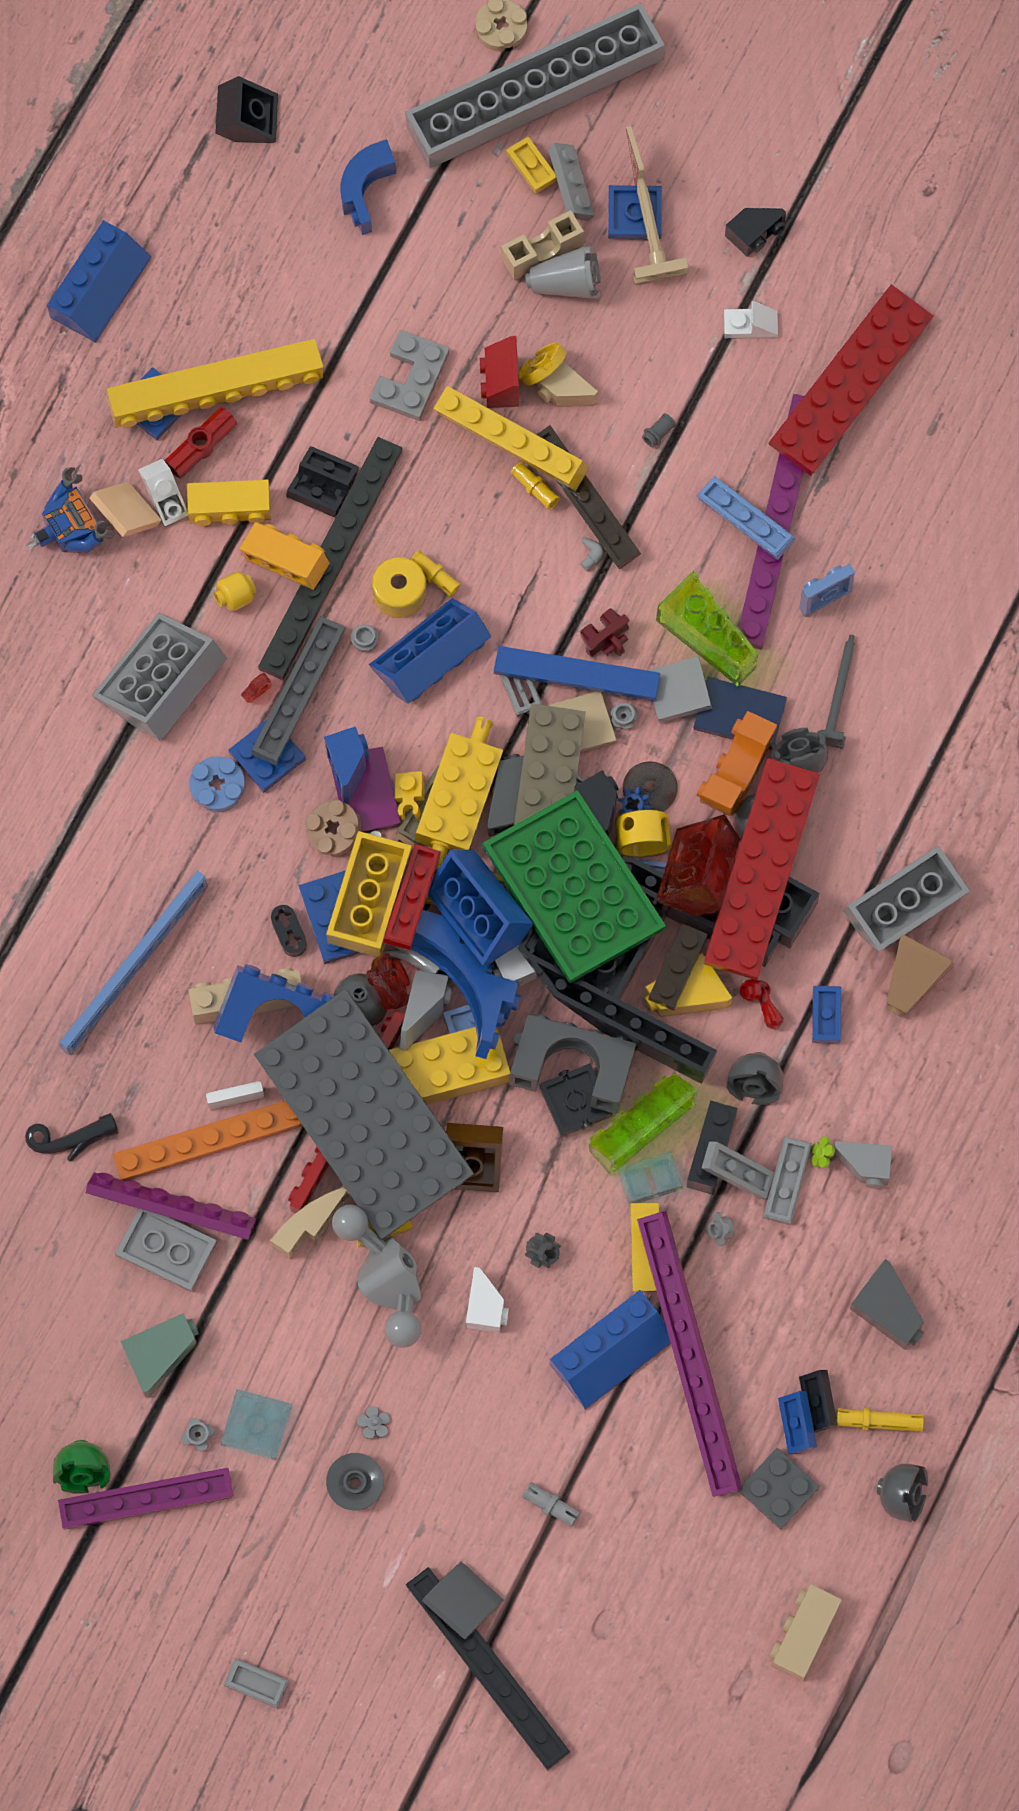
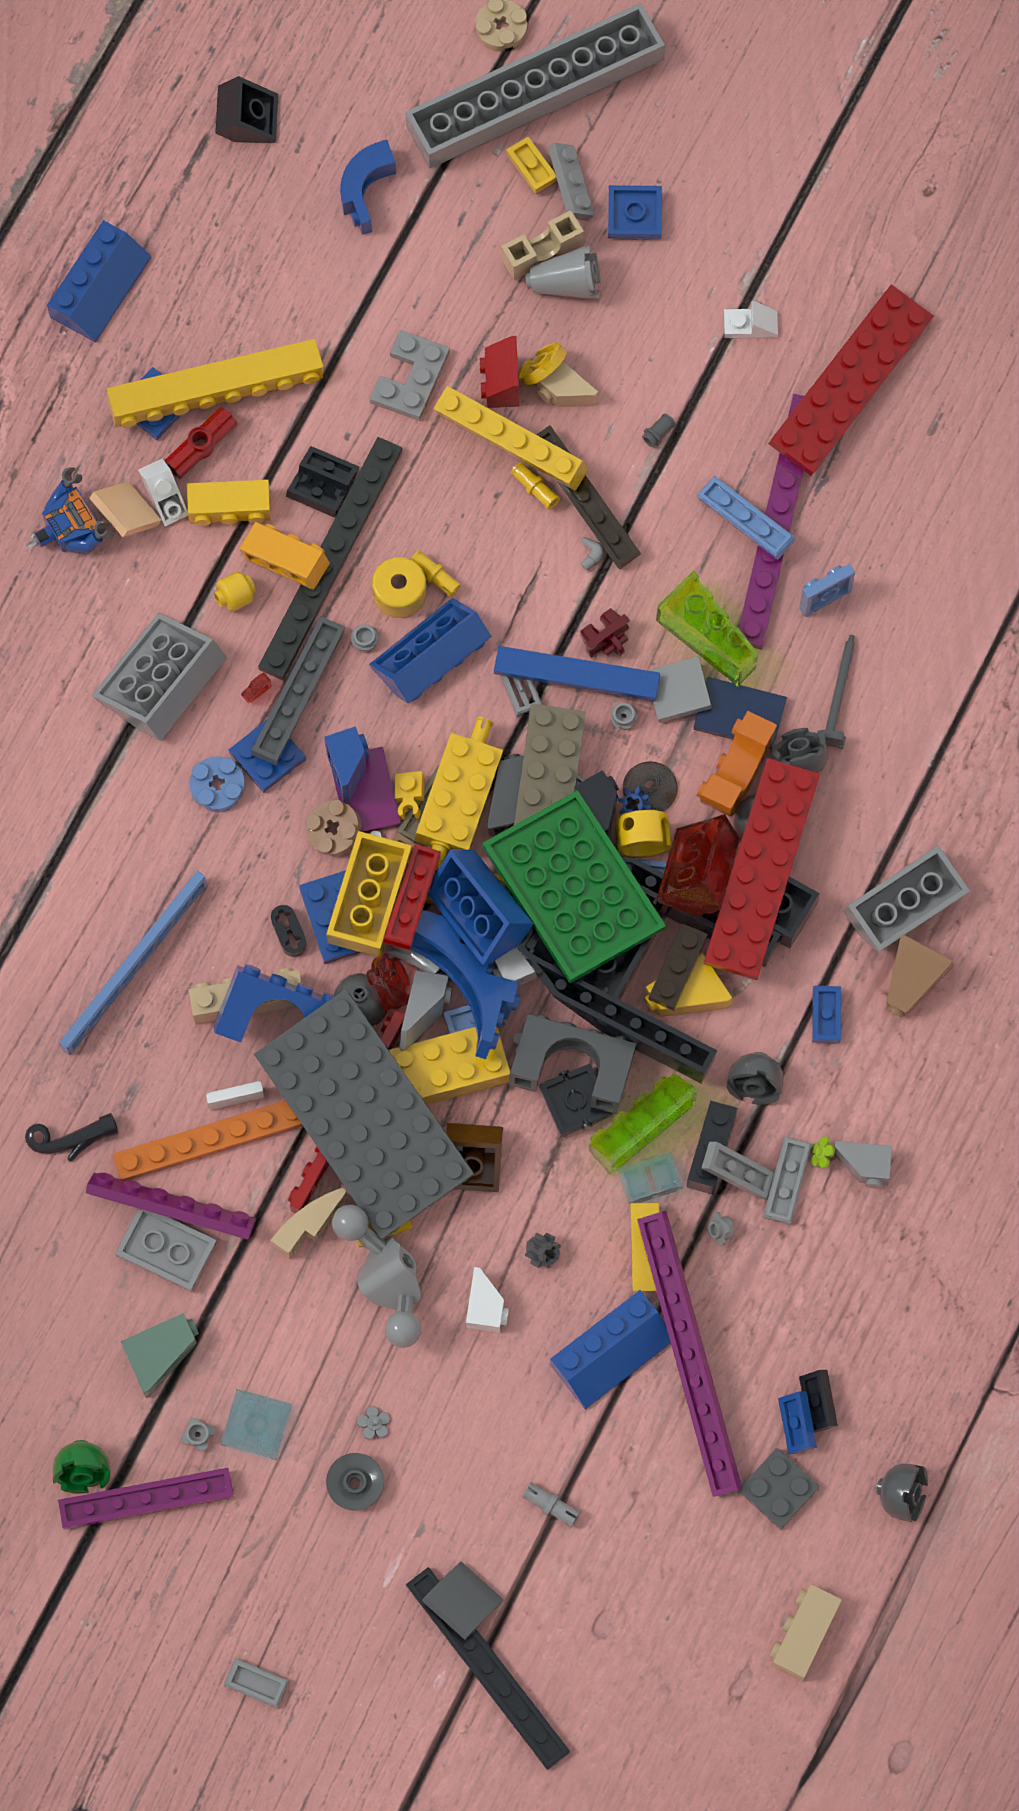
tan tile [548,692,616,753] -> none
tan piece [626,125,688,285] -> none
black slope [725,208,786,257] -> none
red piece [740,979,784,1030] -> none
yellow pin [836,1407,924,1433] -> none
dark grey slope [850,1259,924,1349] -> none

